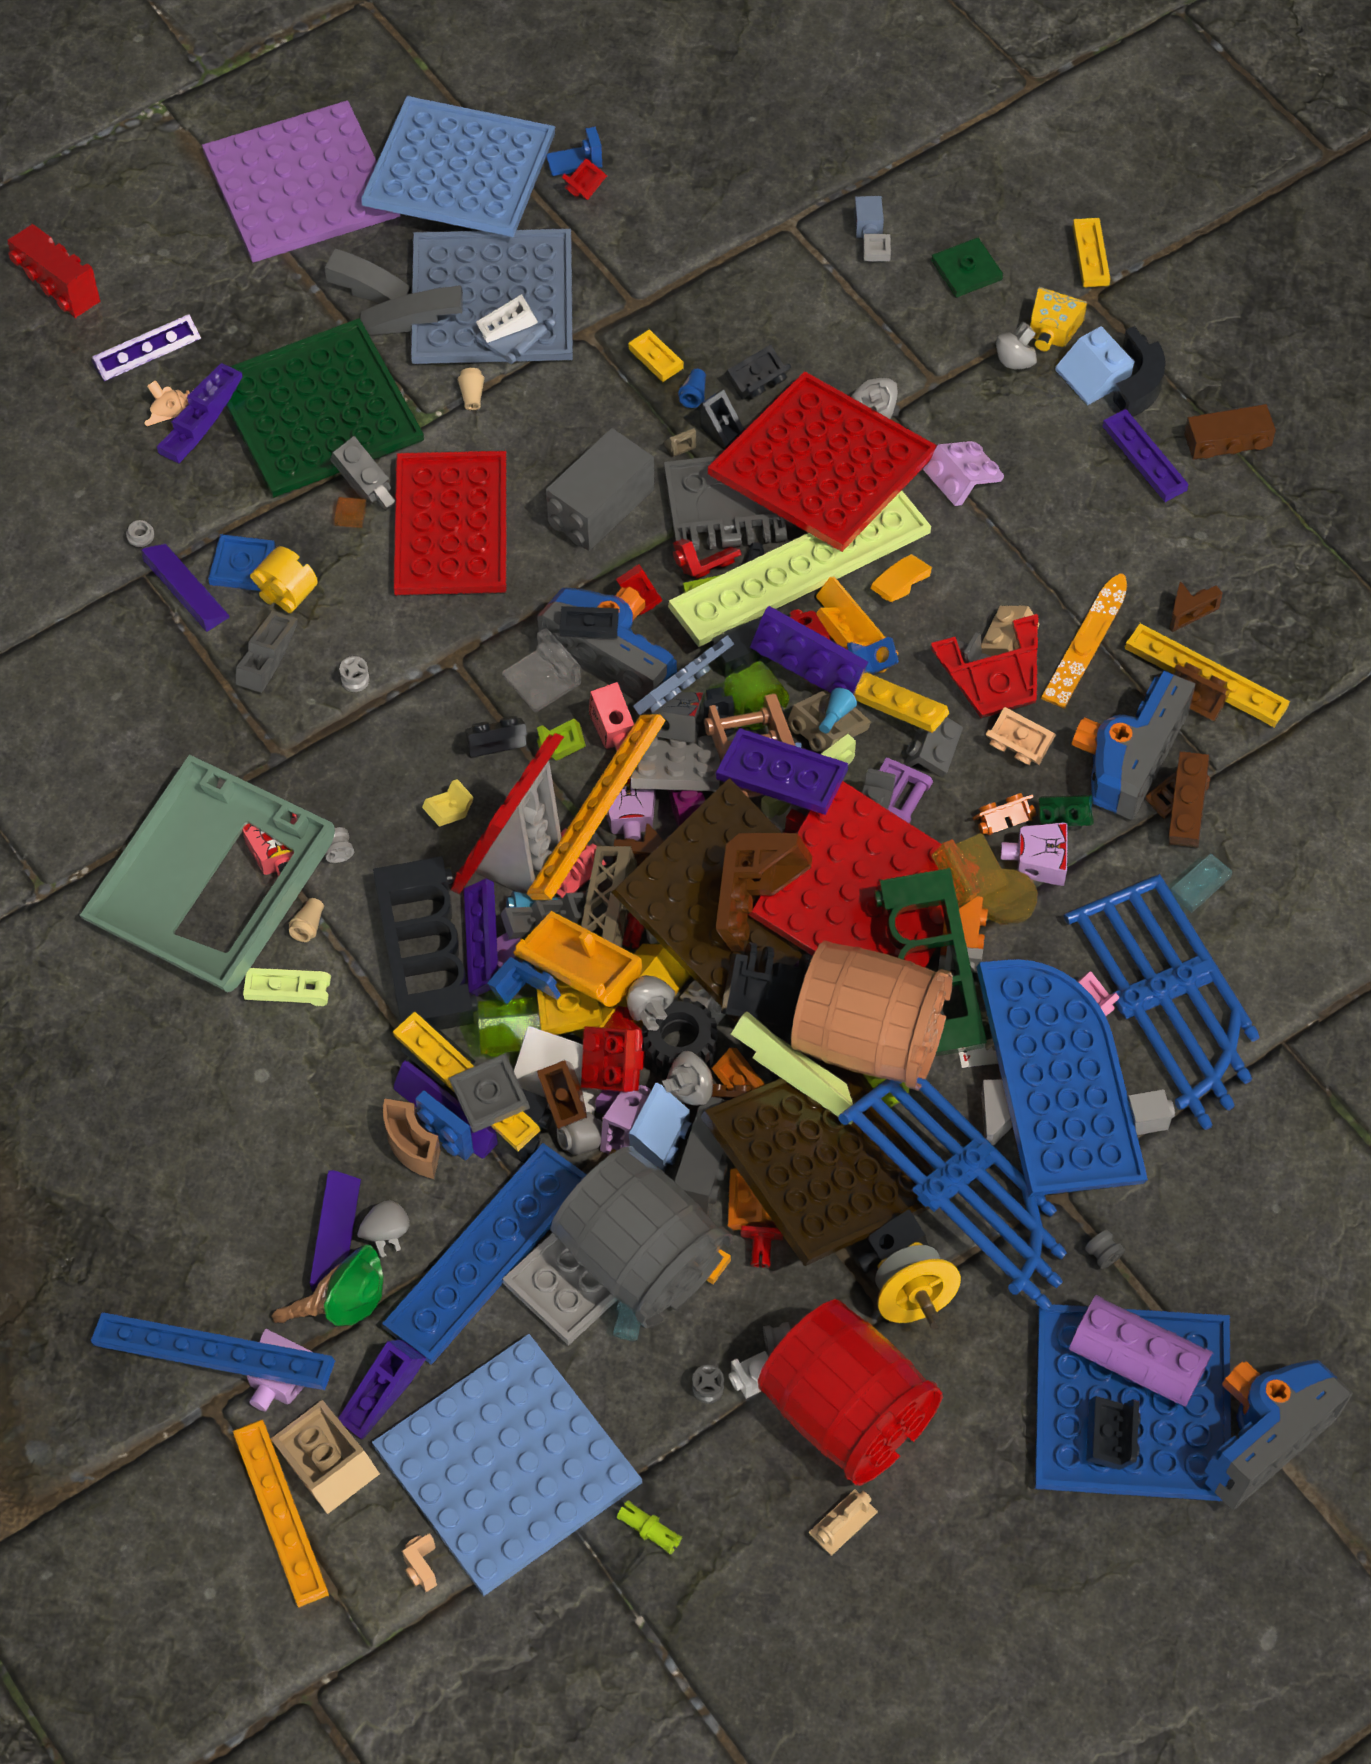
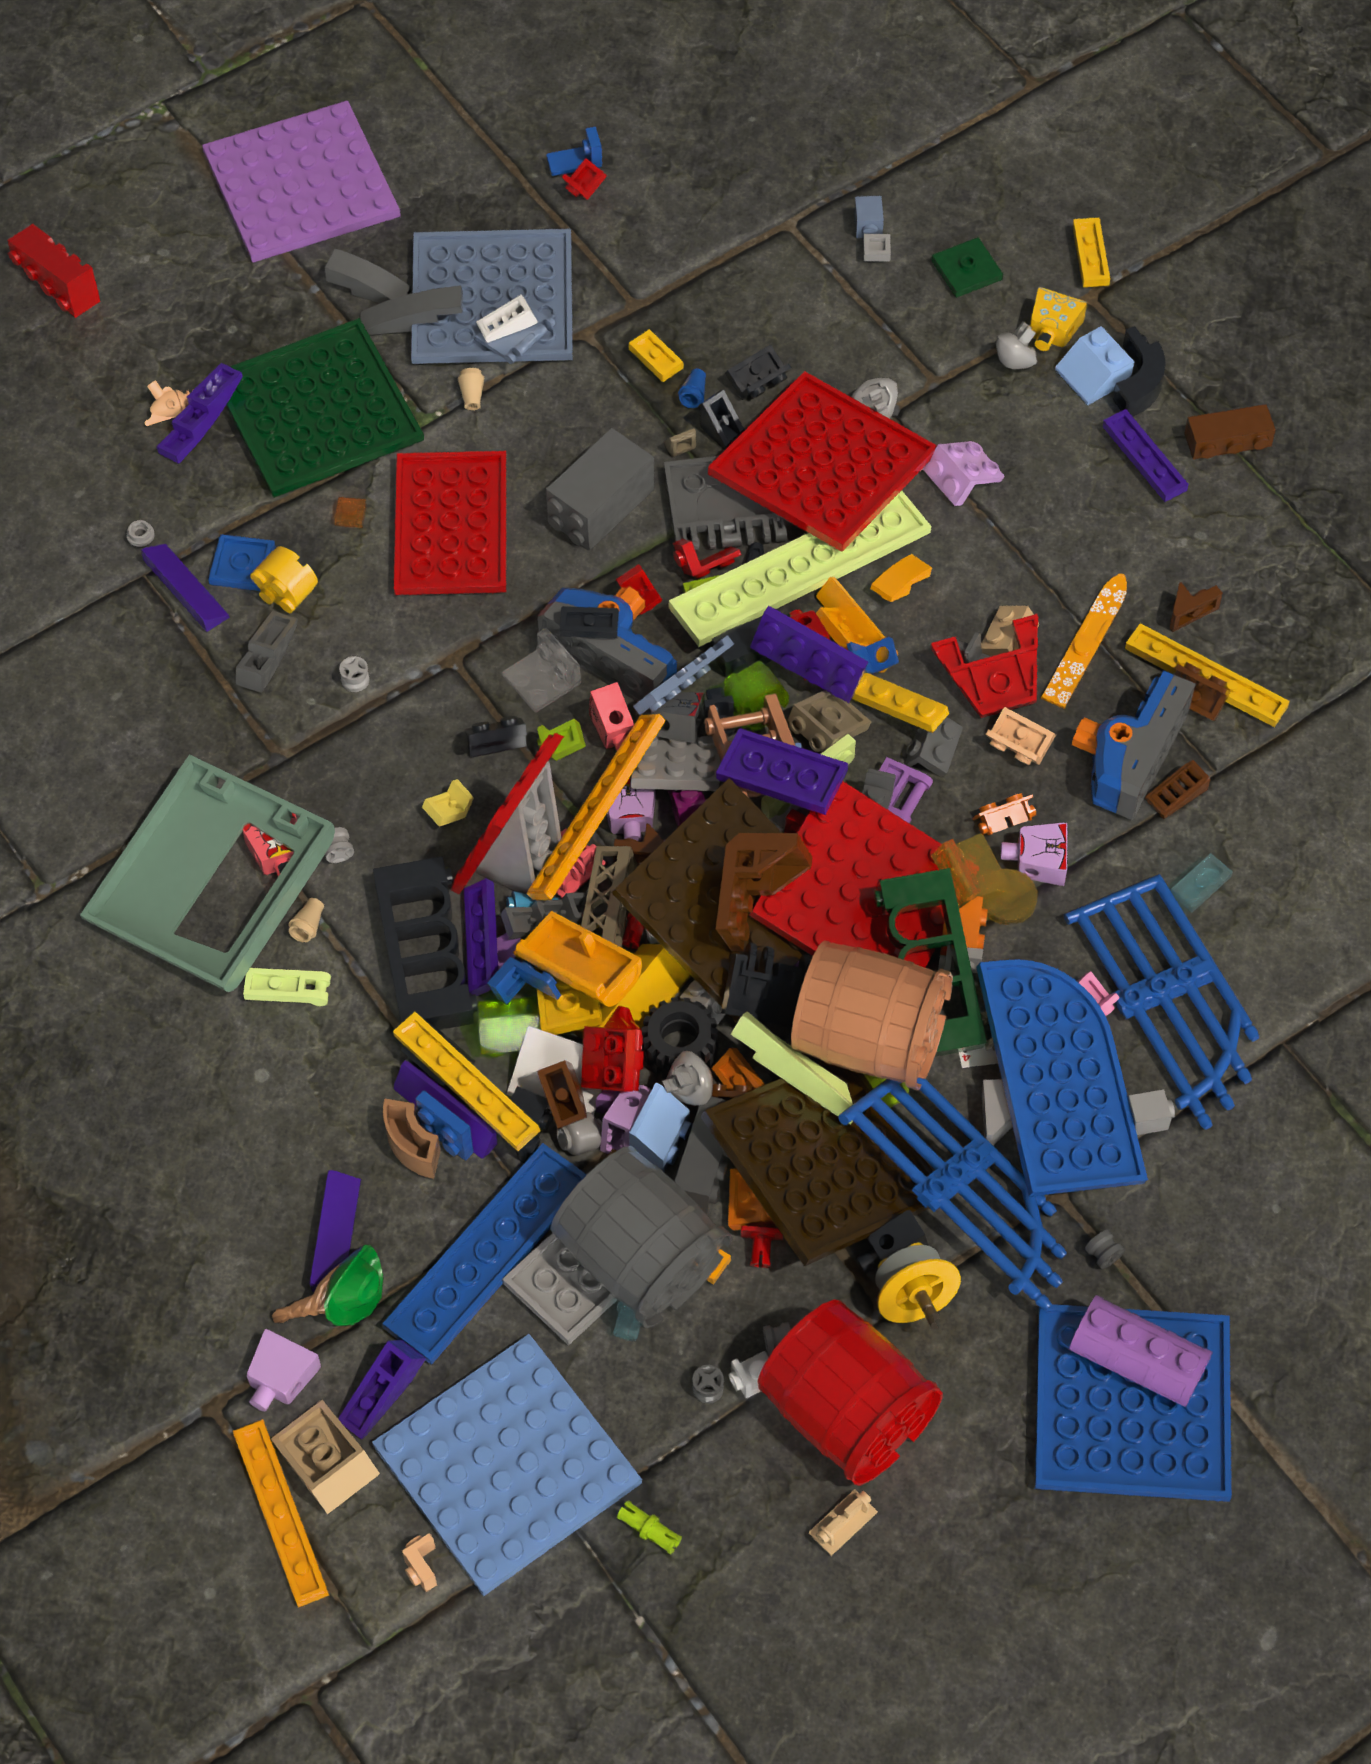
slope [91,314,201,381] -> none
blue plate [91,1312,335,1390] -> none
dark grey hinge [330,436,395,511] -> none
light grey piece [357,1200,410,1258] -> none
medium blue plate [362,96,555,237] -> none
dark grey plate [449,1053,530,1133] -> none
light grey piece [627,975,675,1031] -> none
dark azure cone [819,688,857,733] -> none
dark green hips [1039,795,1094,826] -> none
black bracket [1086,1396,1141,1470] -> none
reddish brown brick [1169,751,1209,848] -> none
piece [1205,1360,1353,1511] -> none

